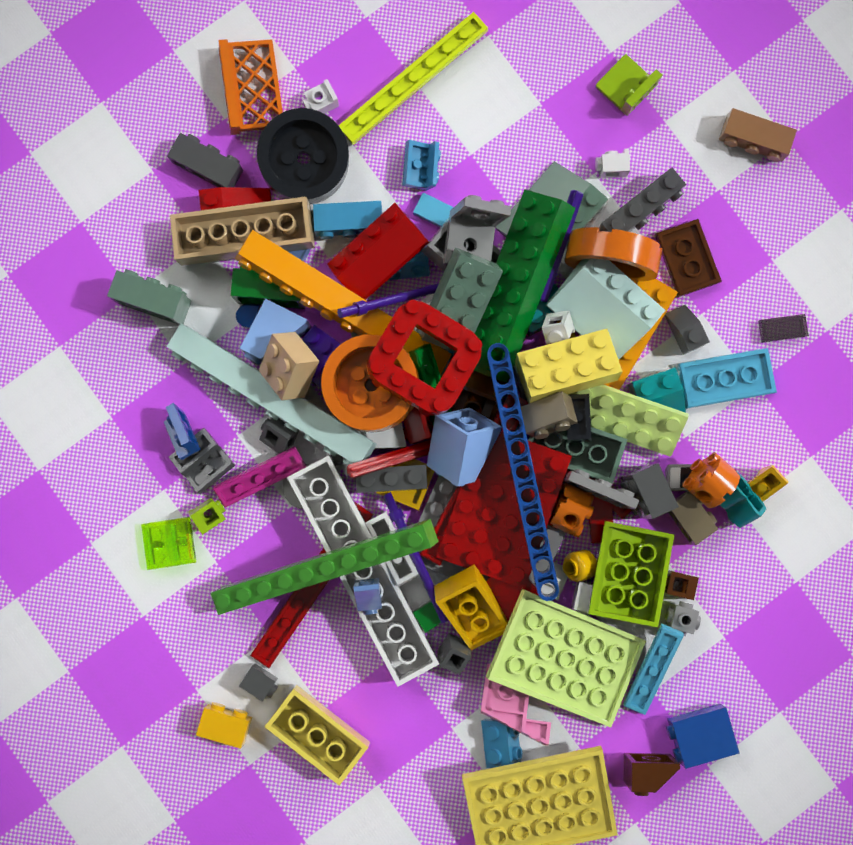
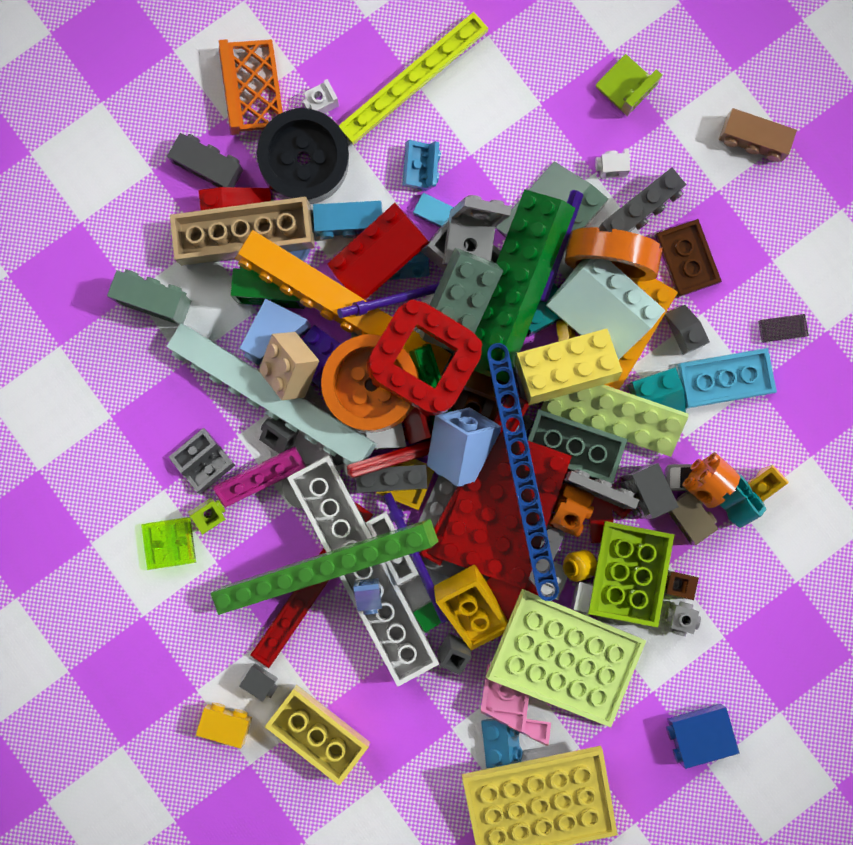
bracket [164,403,201,460] -> none
blue tile [236,303,260,328] -> none
dark tan brick [521,391,578,439] -> none
white brick [542,310,575,344] -> none
black plate [567,394,592,442] -> none
medium azure tile [623,623,684,715] -> none
reddish brown slope [623,753,680,796] -> none

